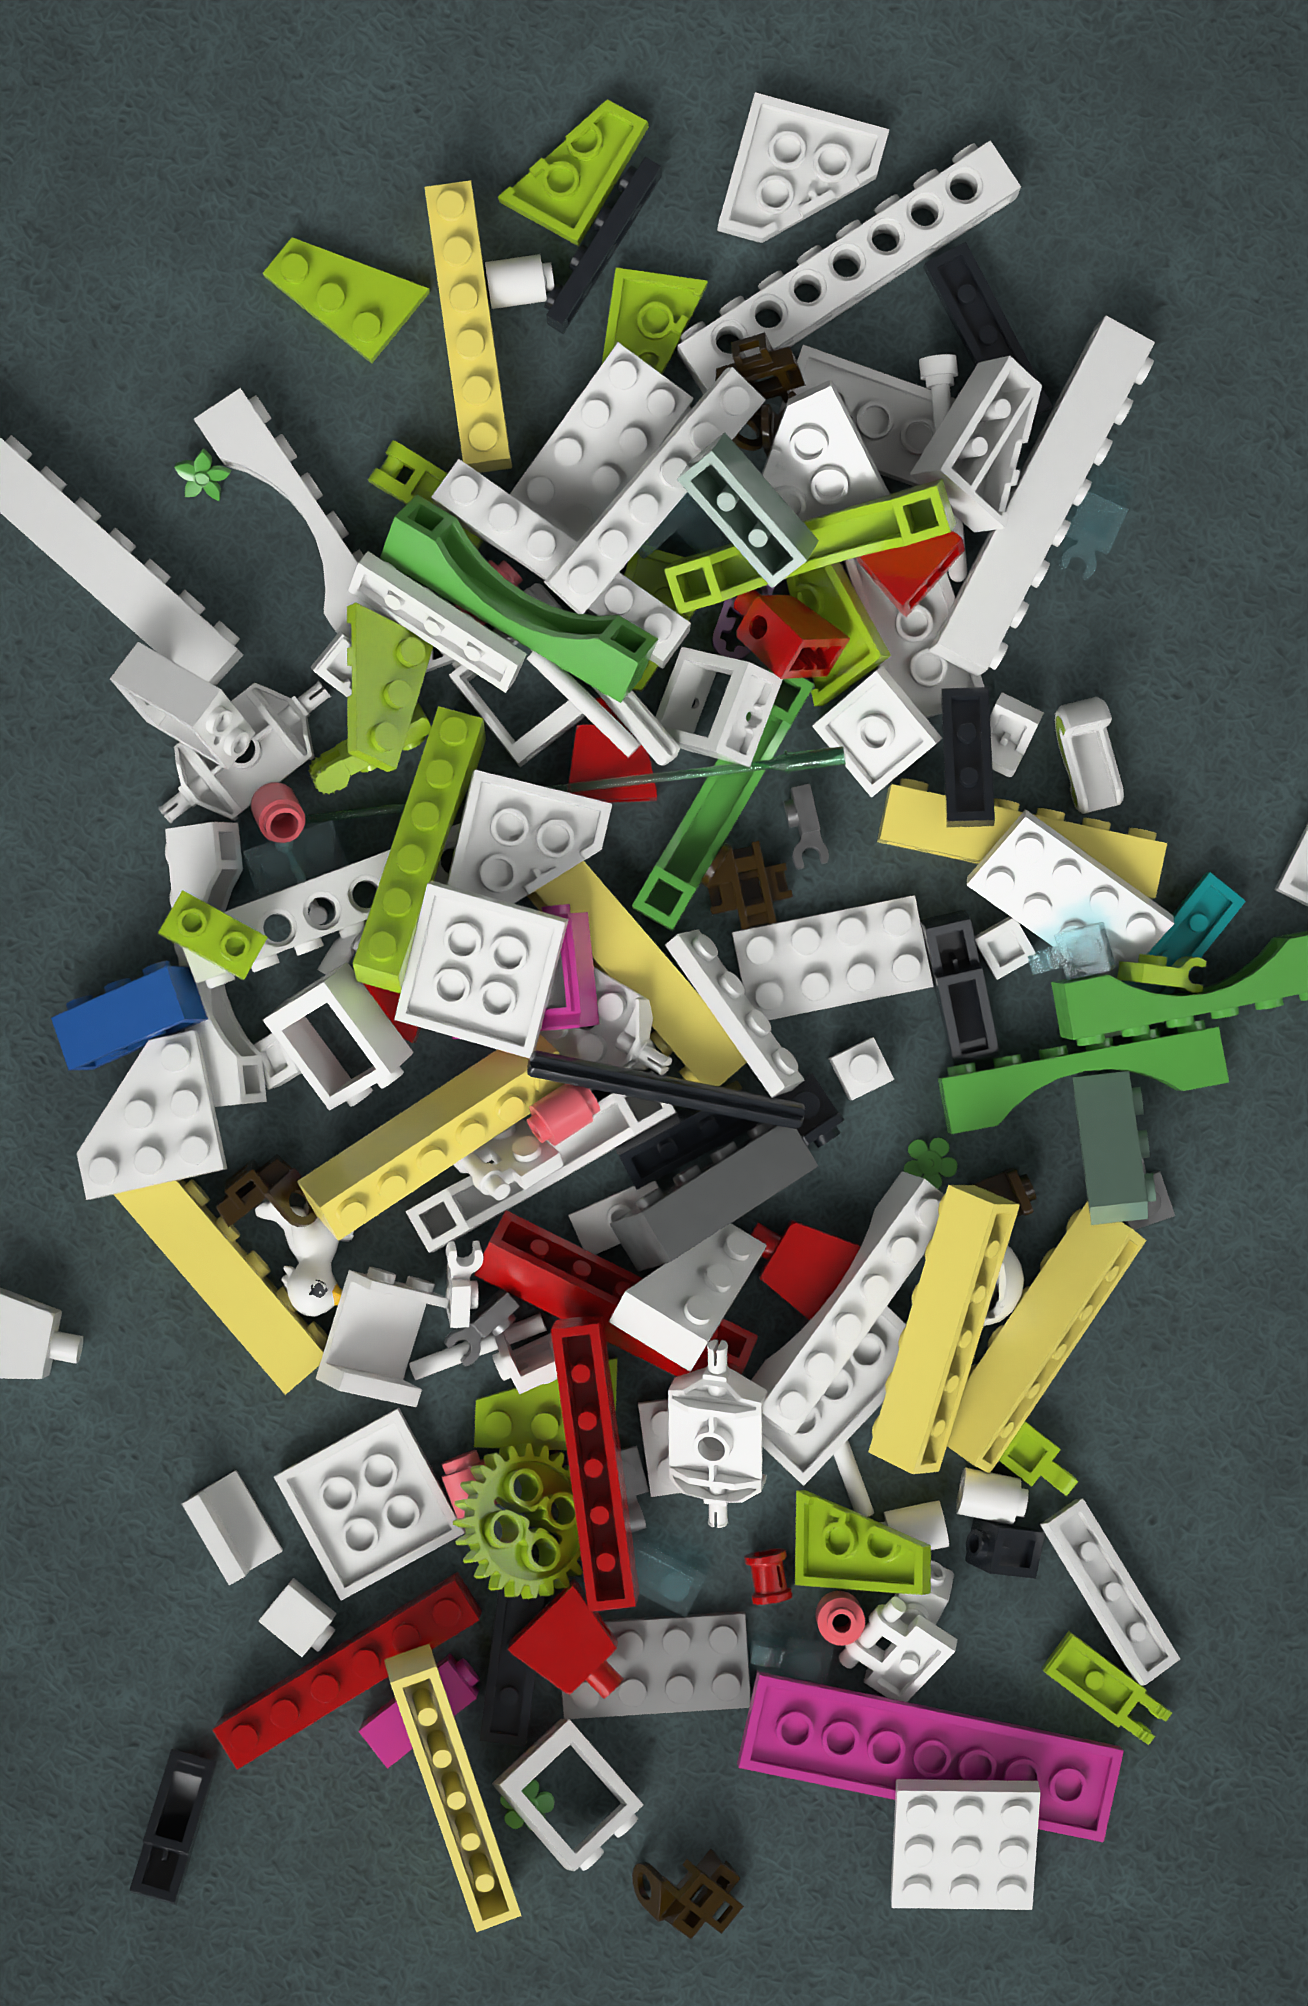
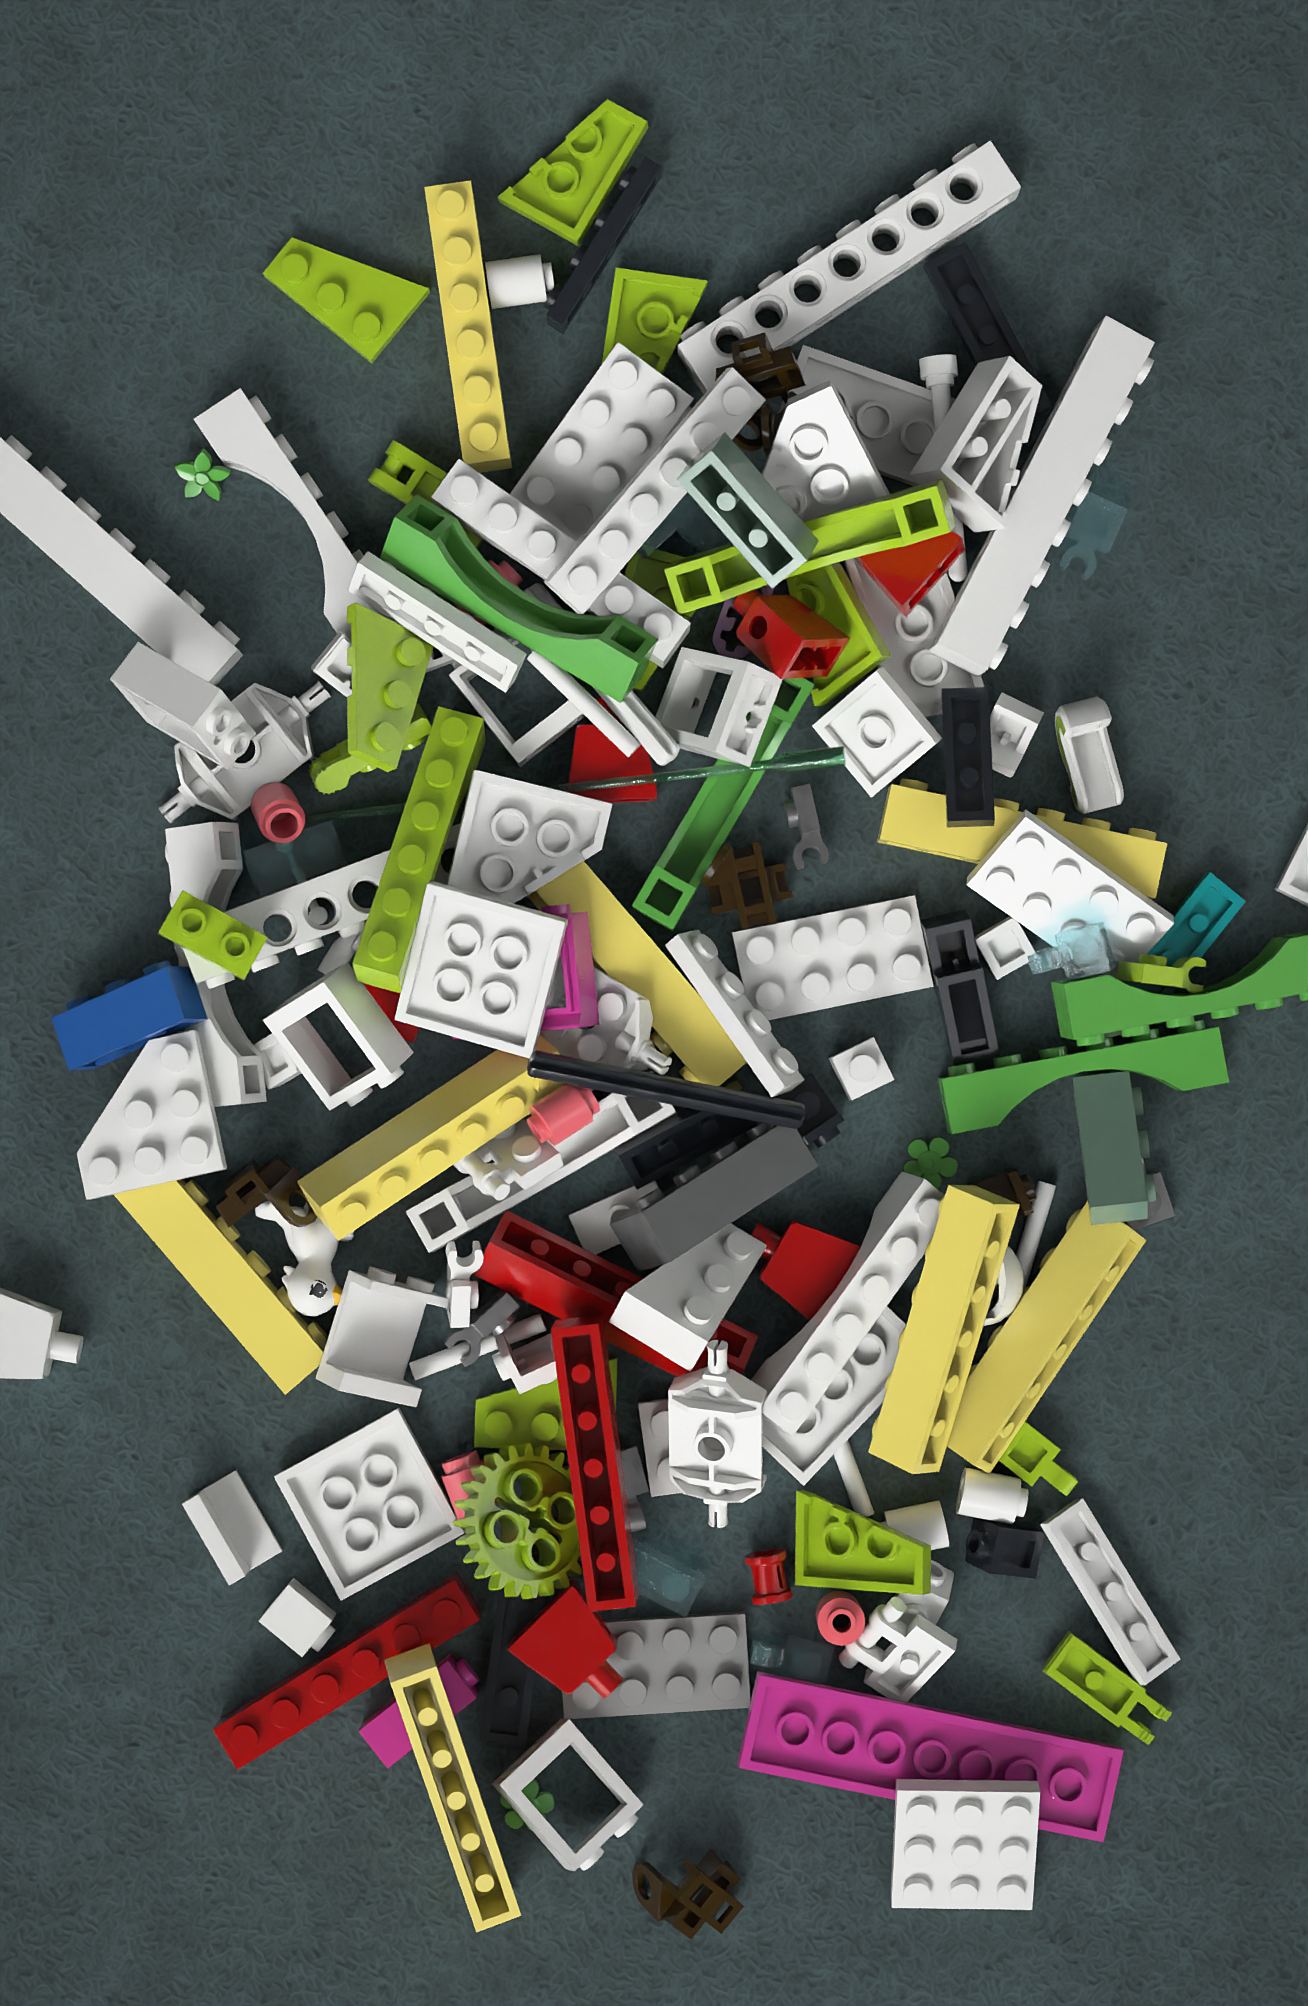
black slope [129,1749,217,1906] -> none
white plate [717,92,889,243] -> none
none -> white bar [1006,1181,1056,1318]

